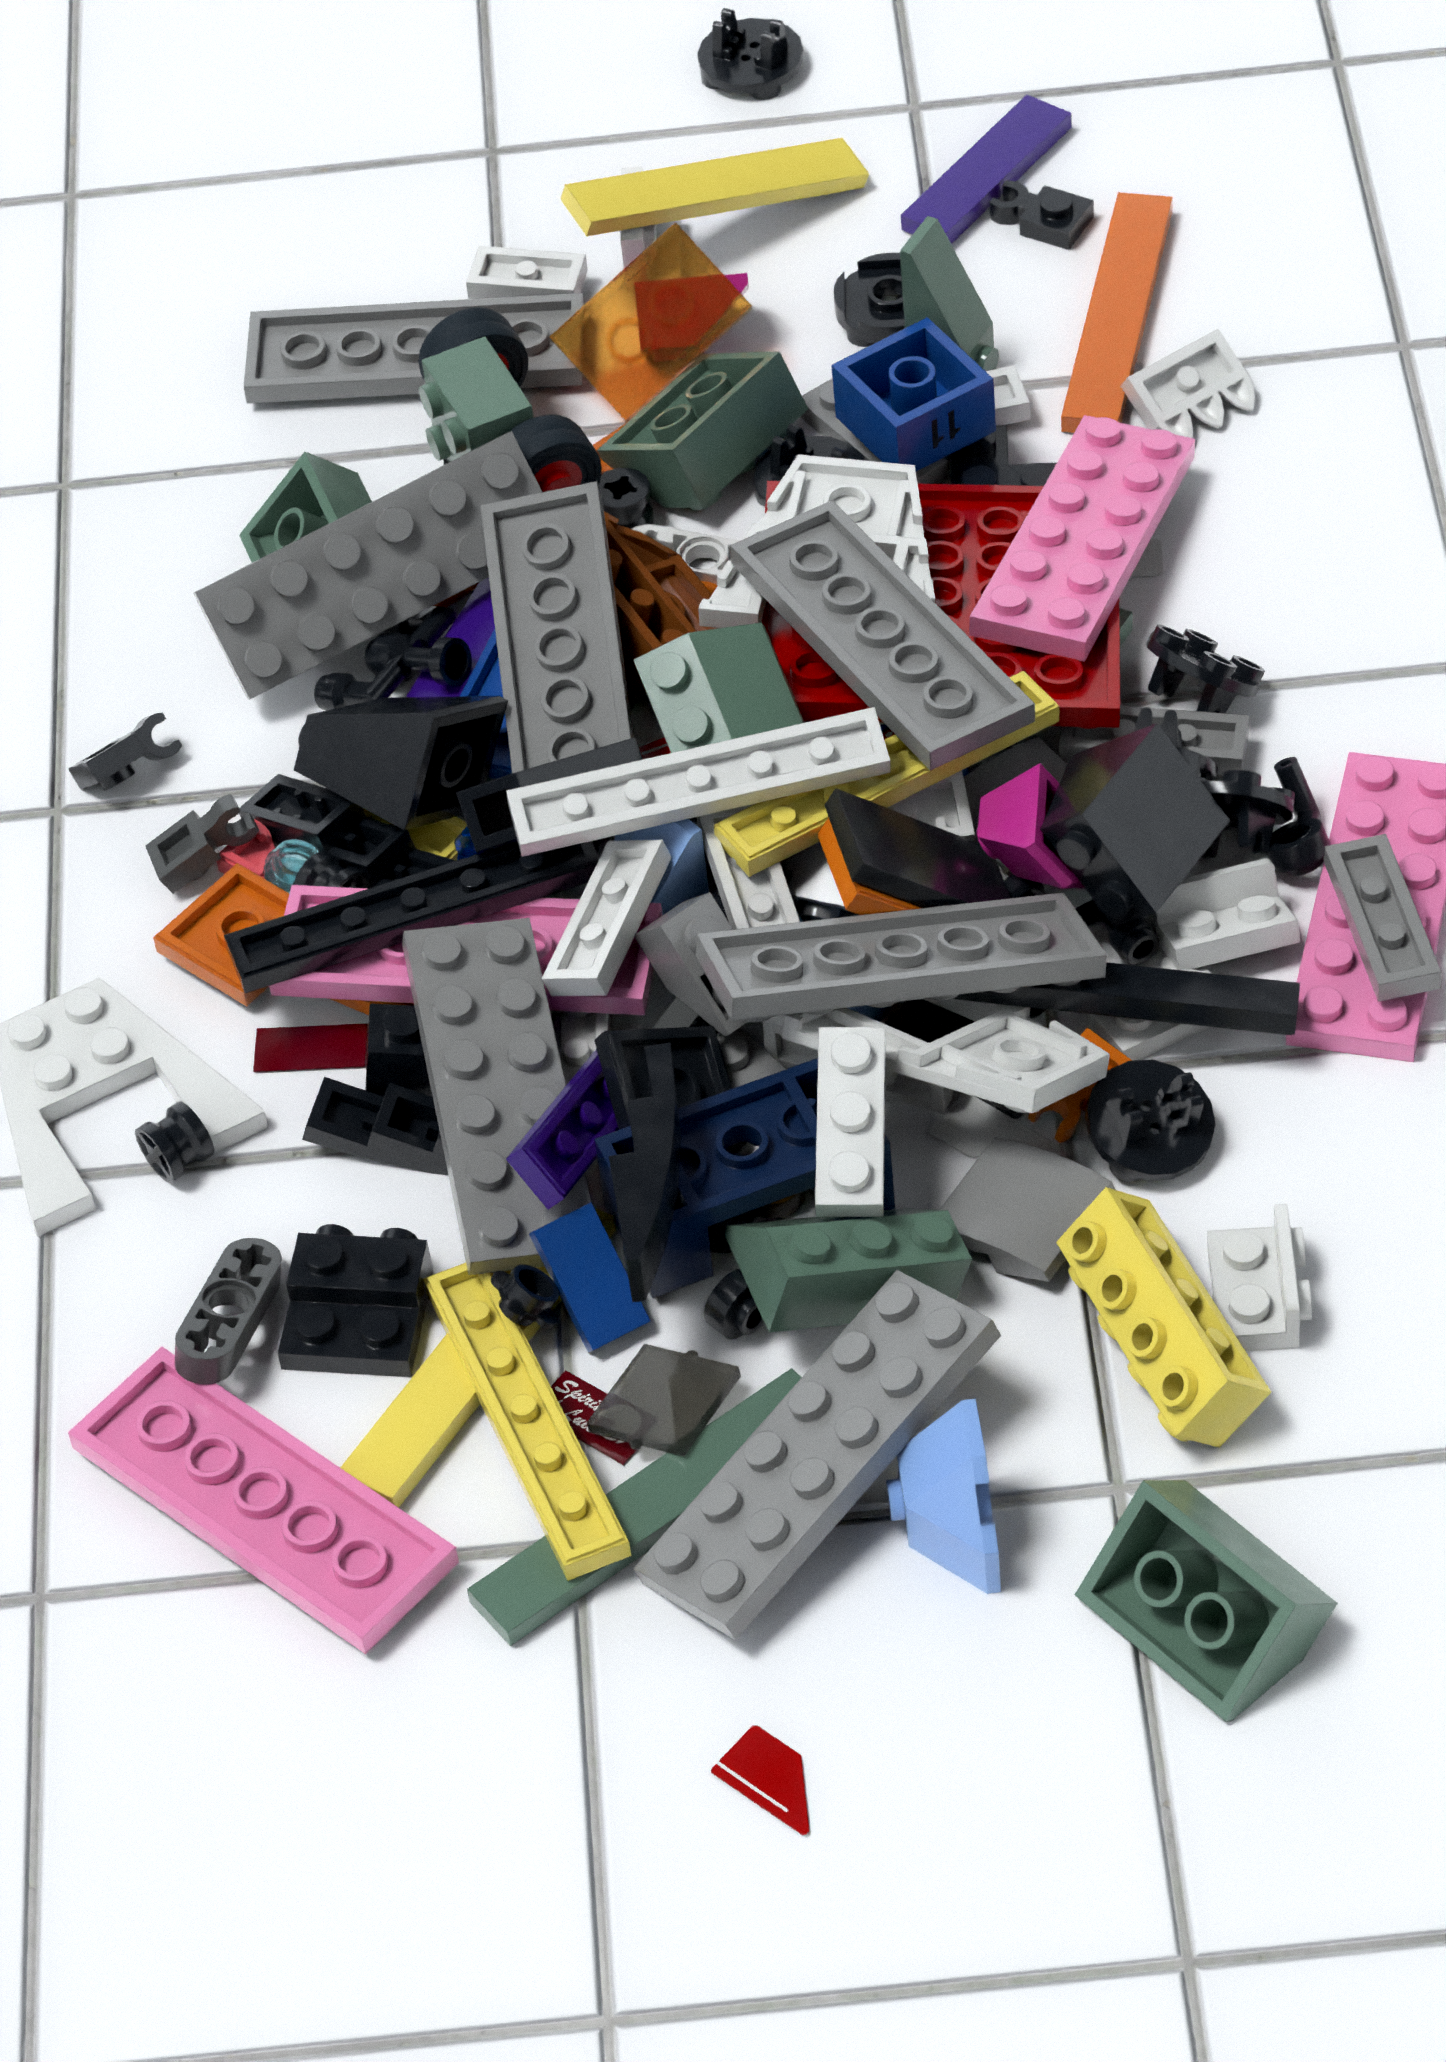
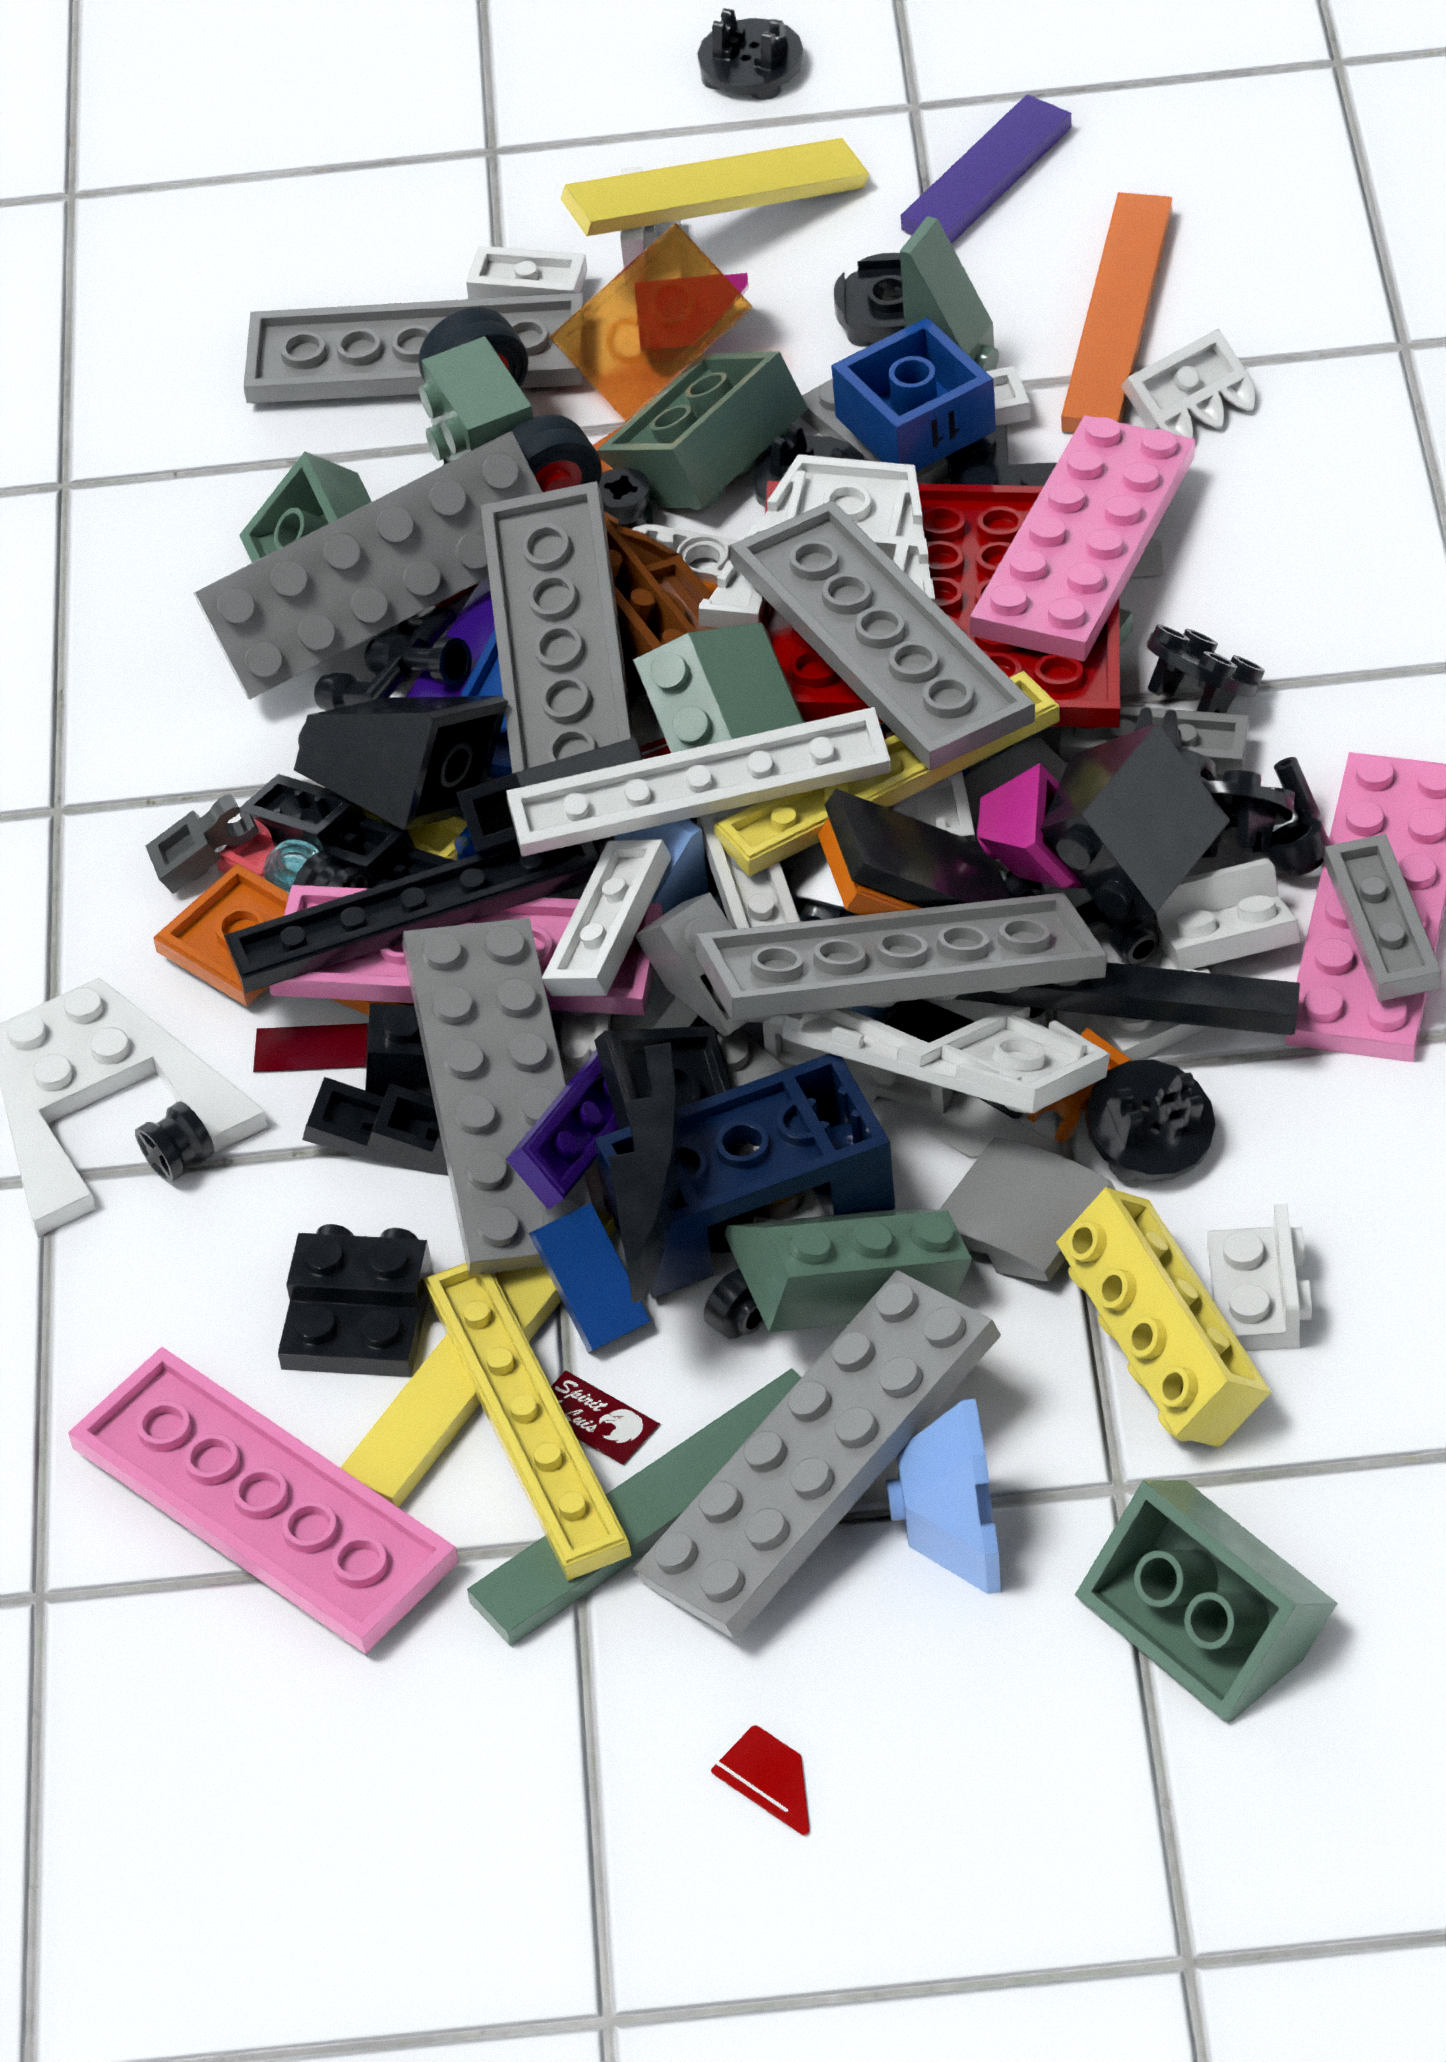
black plate [68,713,182,791] -> none
dark grey beam [174,1238,282,1384] -> none
black plate [491,1264,559,1329] -> none
clear smoke piece [586,1344,741,1457] -> none
white plate [815,1027,886,1217] -> none
black plate [989,181,1094,250] -> none

